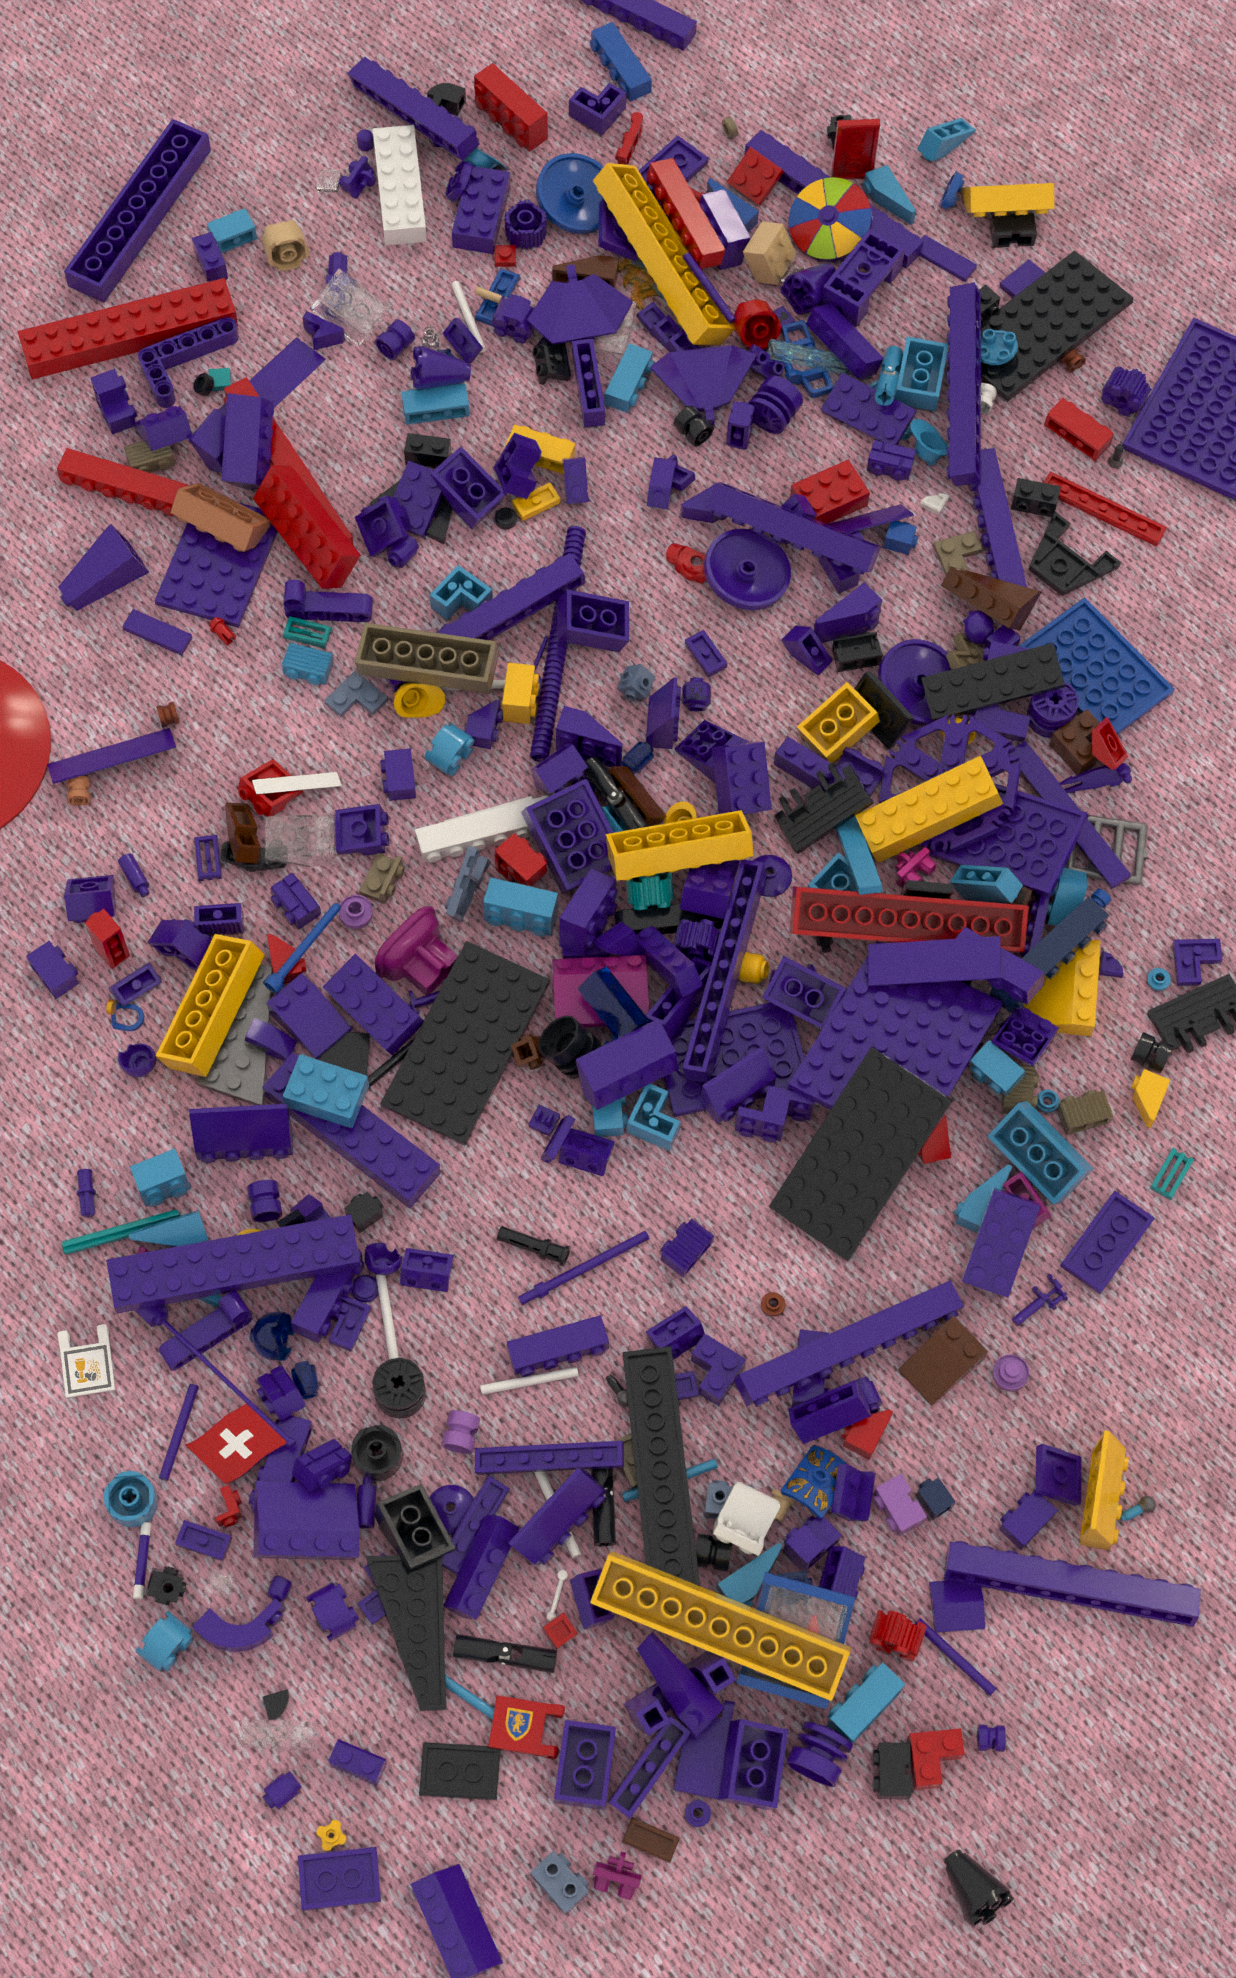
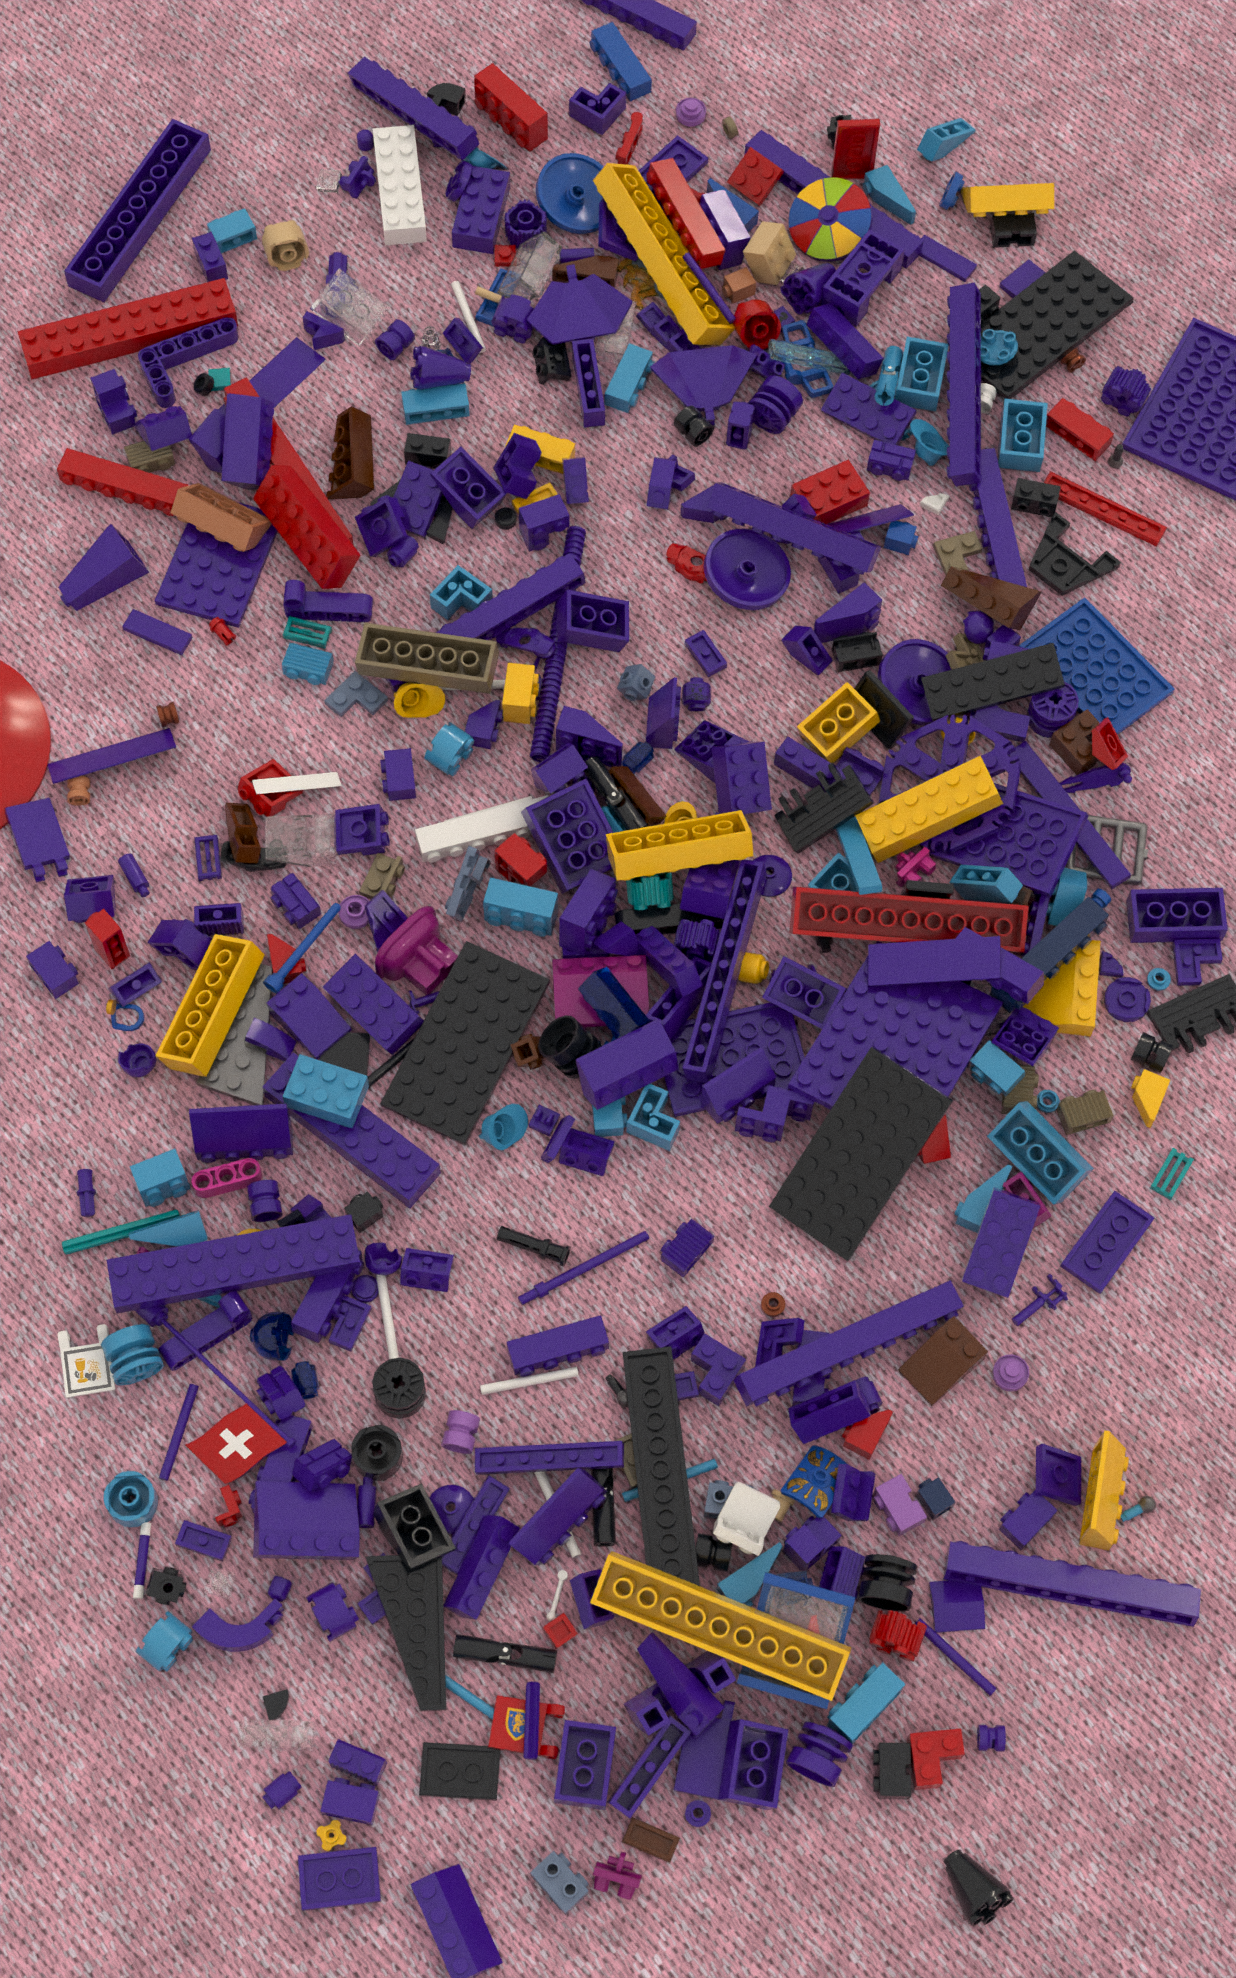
none -> dark purple tile [5,797,70,883]
none -> dark azure wheel [101,1324,164,1386]
none -> dark pink beam [191,1158,262,1198]
none -> dark purple brick [320,1777,380,1826]
none -> reddish brown wedge [326,406,374,500]
none -> dark purple wing [365,890,408,952]
none -> dark azure piece [479,1103,528,1150]
none -> dark purple piece [496,628,556,658]
none -> clear brick [497,231,563,301]
none -> dark purple brick [519,494,570,551]
none -> dark purple axle [524,1681,540,1760]
none -> dark purple cylinder [553,248,594,264]
none -> medium lavender plate [676,98,706,127]
none -> nougat brick [722,267,756,304]
none -> dark purple plate [755,1318,805,1367]
none -> black wheel [858,1554,918,1612]
none -> dark azure brick [998,399,1048,472]
none -> dark purple tile [1103,977,1151,1022]
none -> dark purple brick [1126,888,1228,943]

